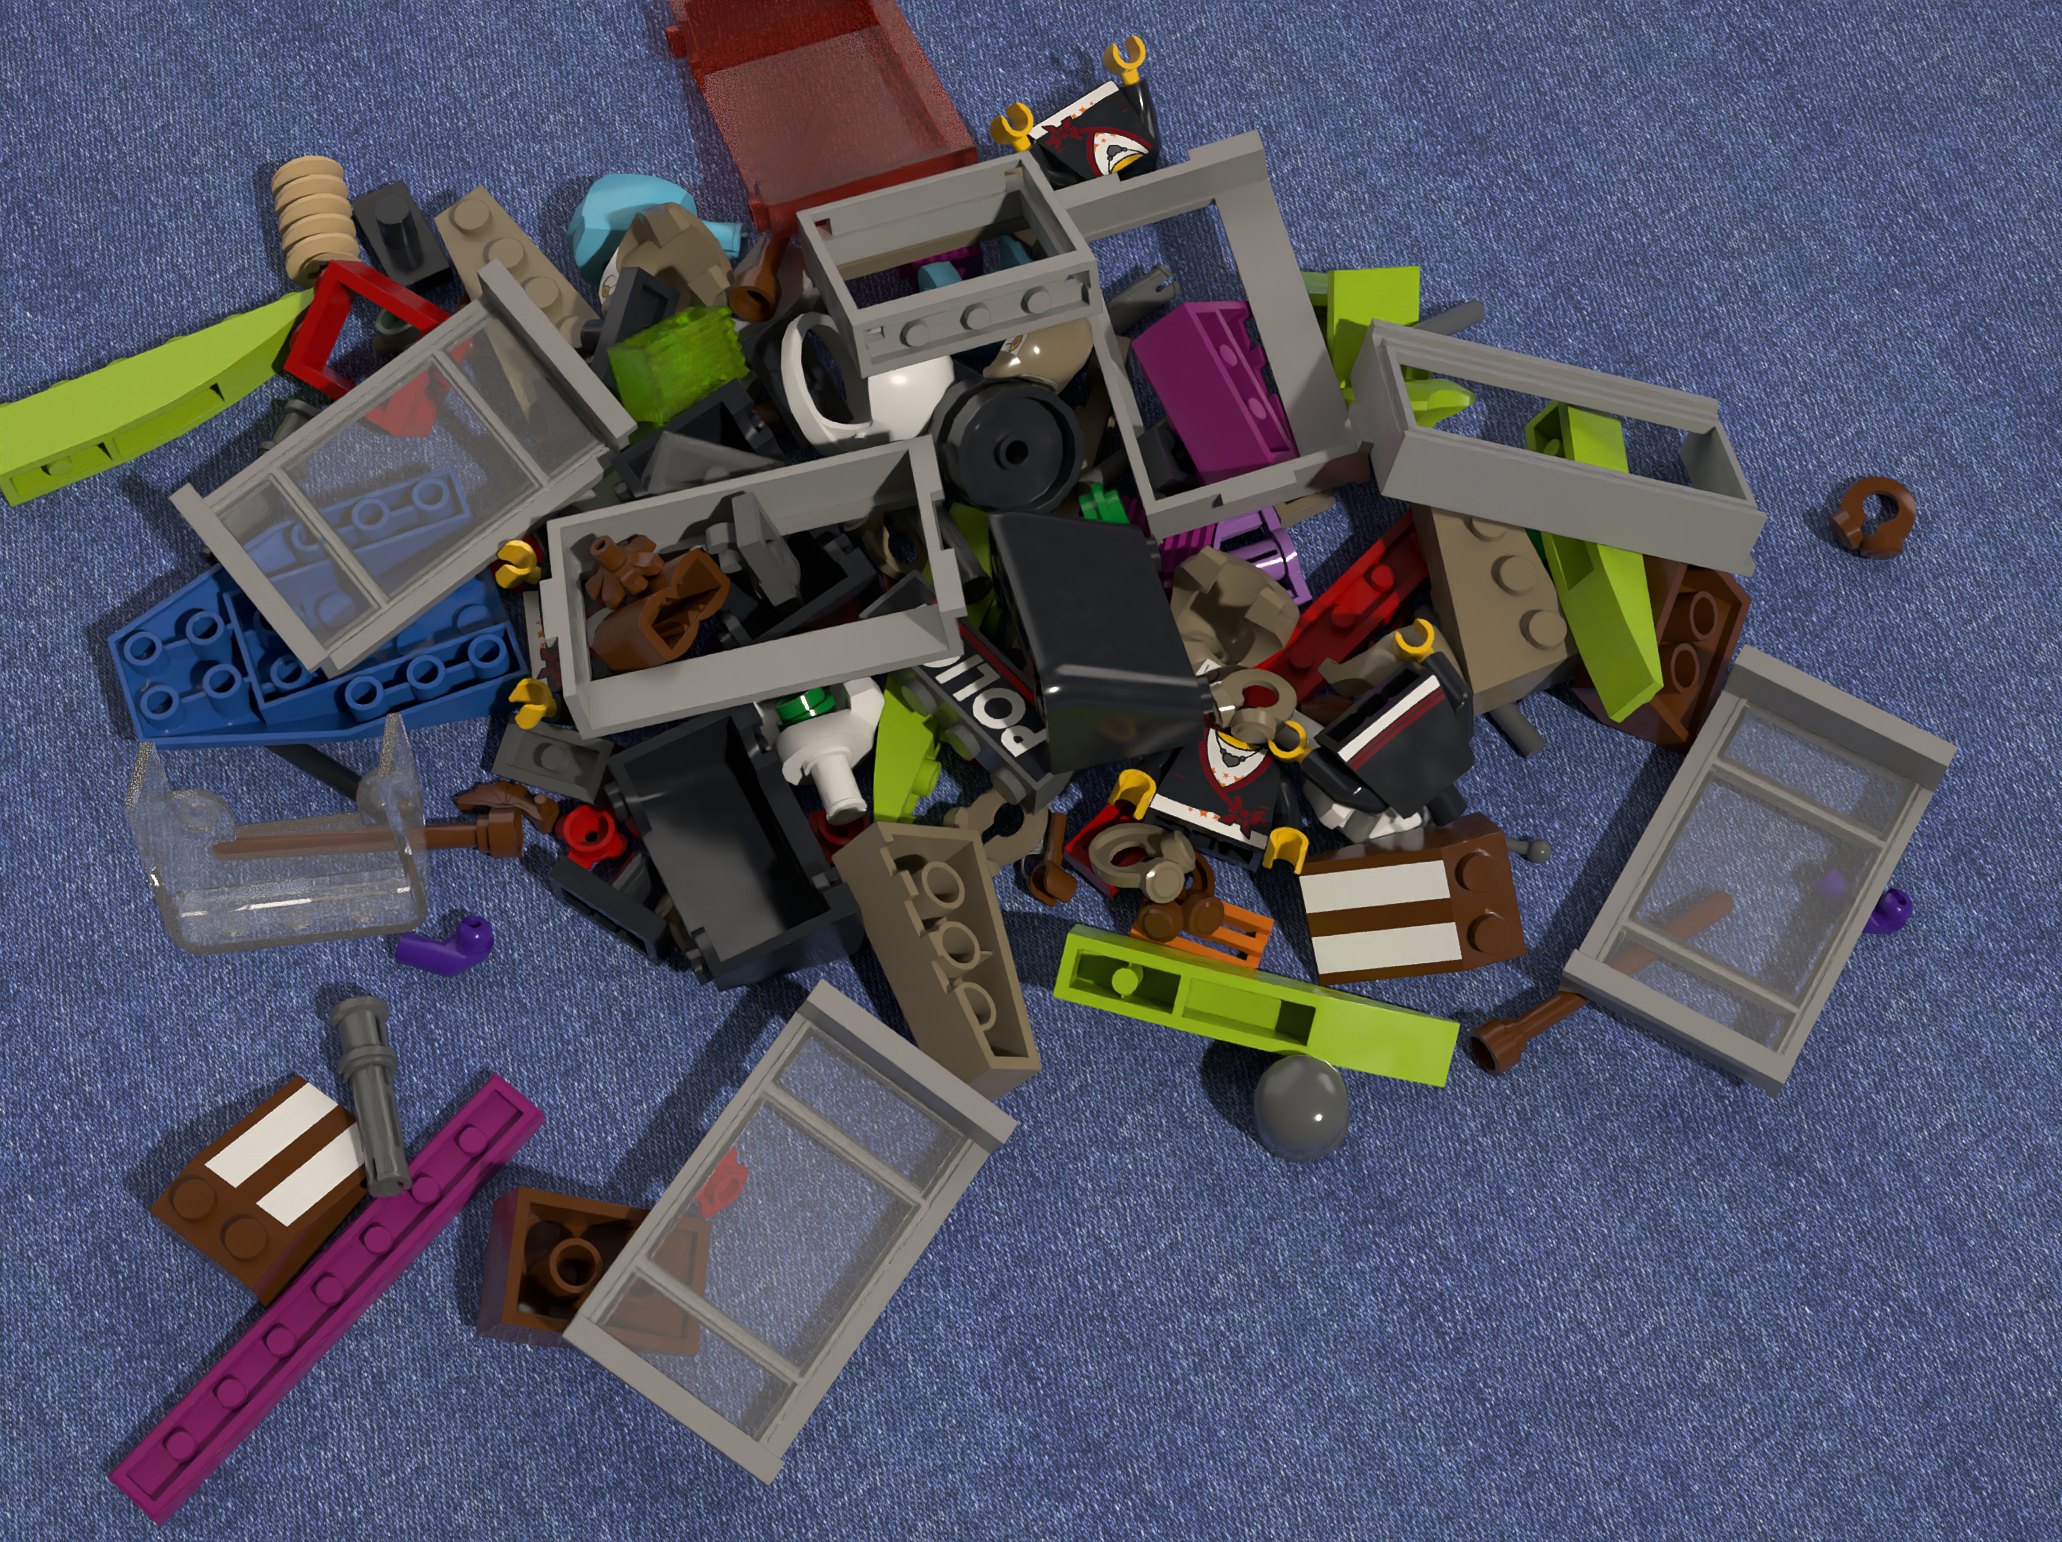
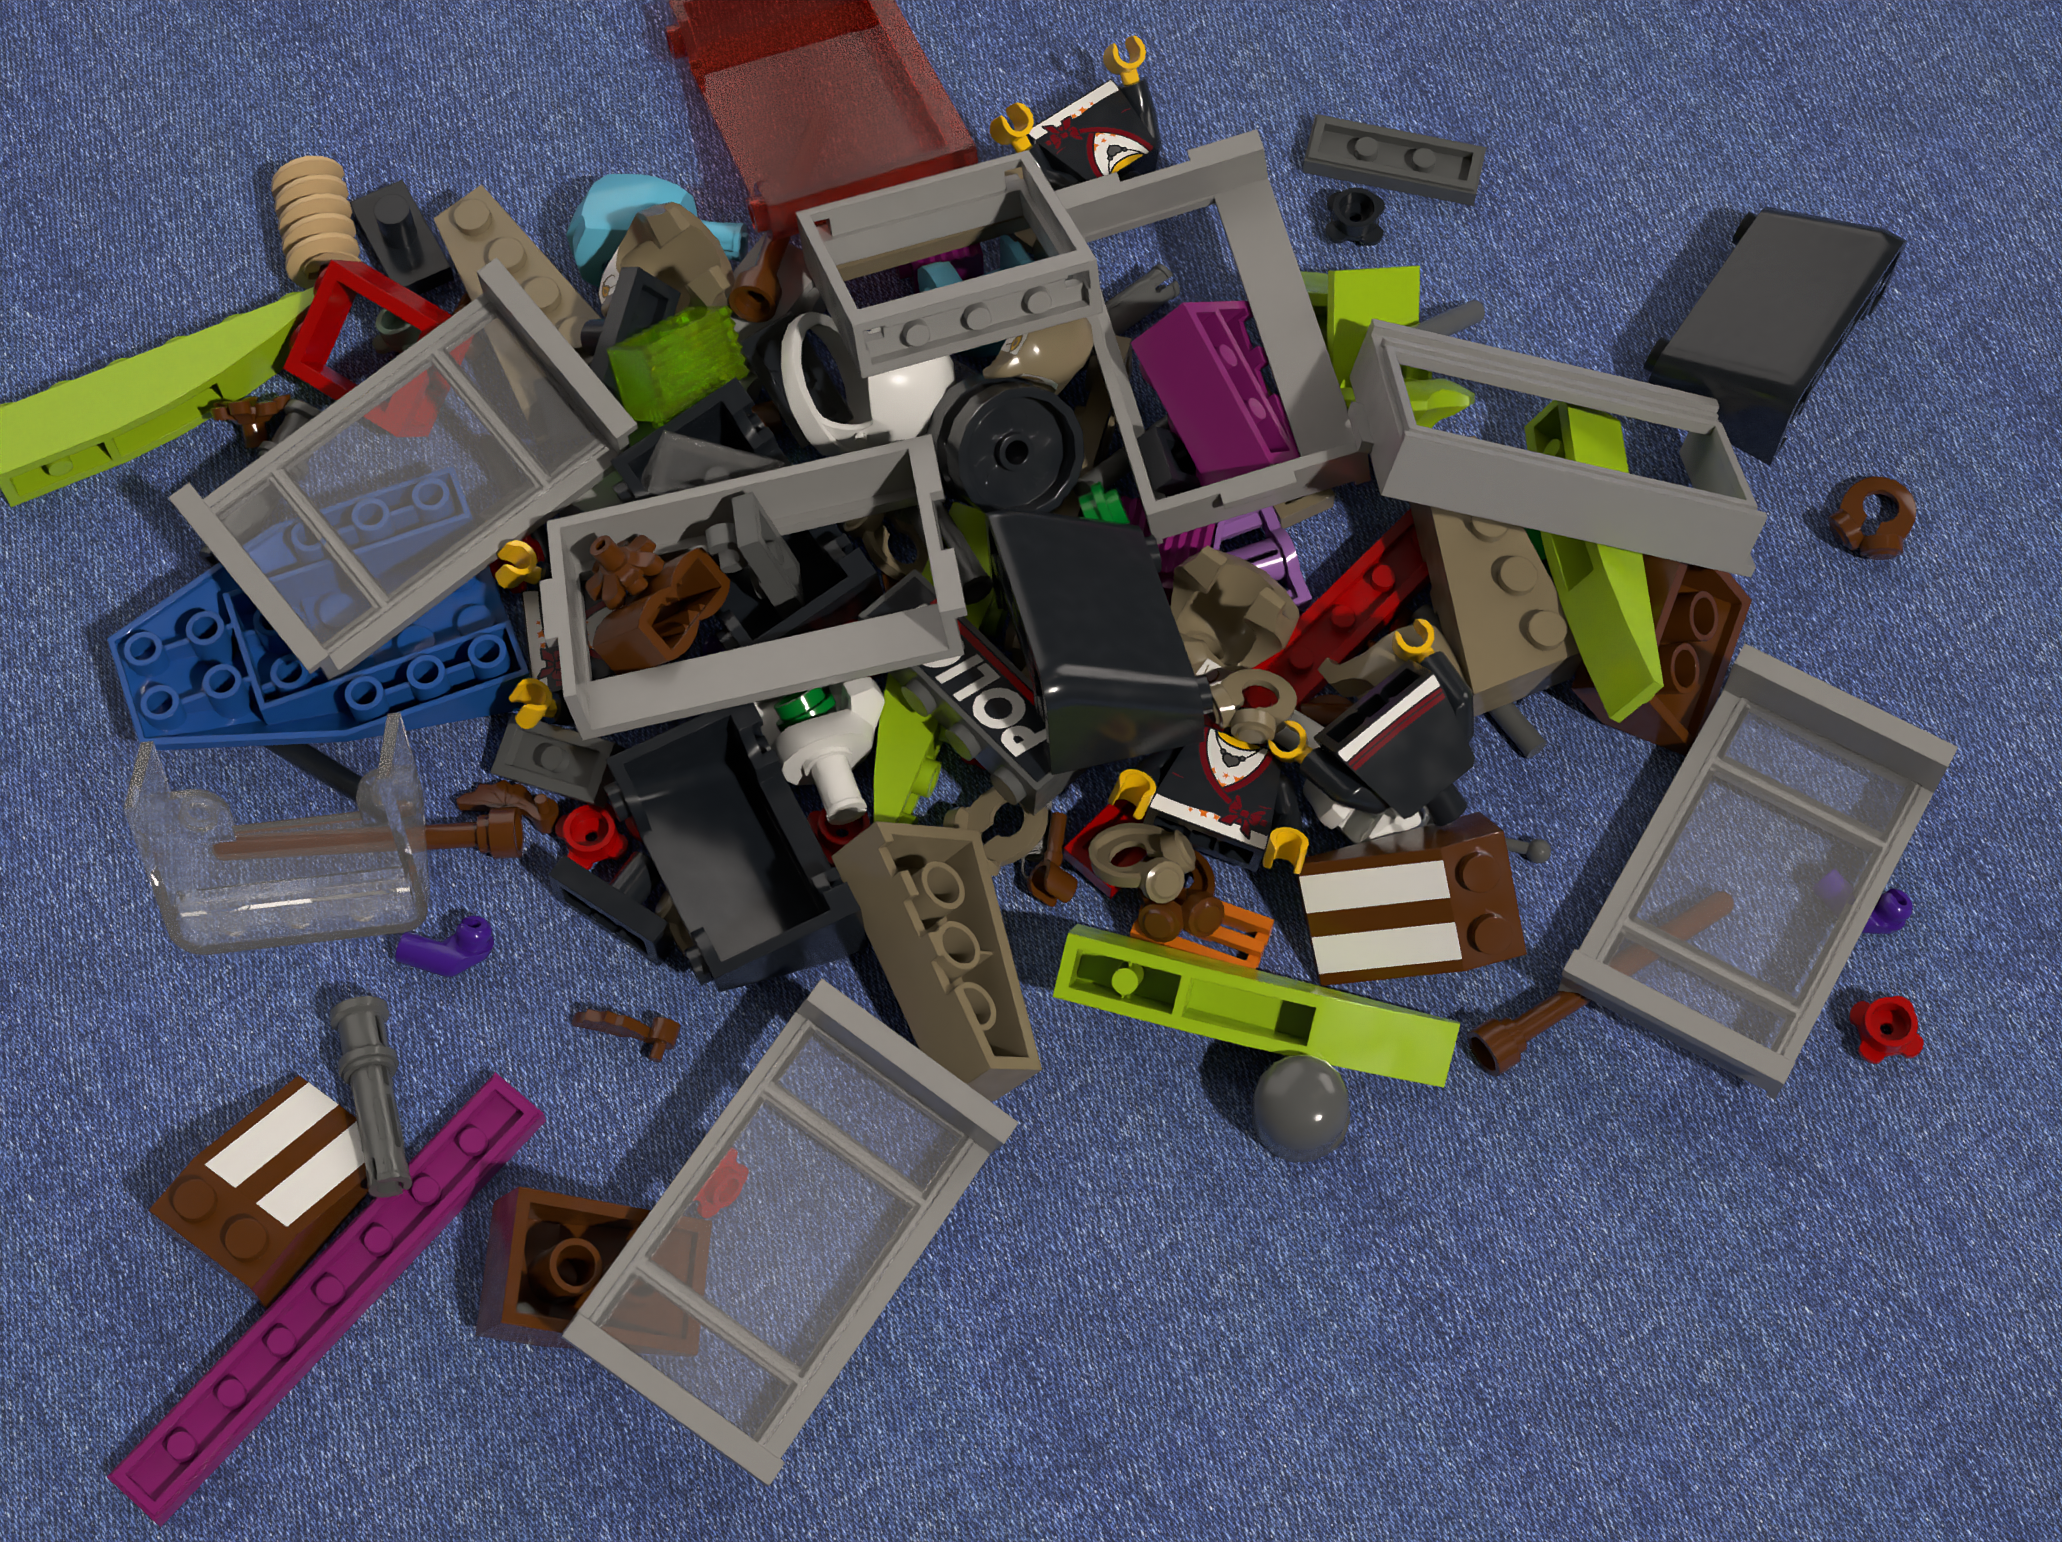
none -> reddish brown plant [210,394,291,448]
none -> reddish brown piece [571,1009,681,1063]
none -> dark grey tile [1303,114,1487,206]
none -> black plate [1325,187,1385,246]
none -> black windscreen [1643,206,1907,466]
none -> red plate [1849,996,1924,1064]

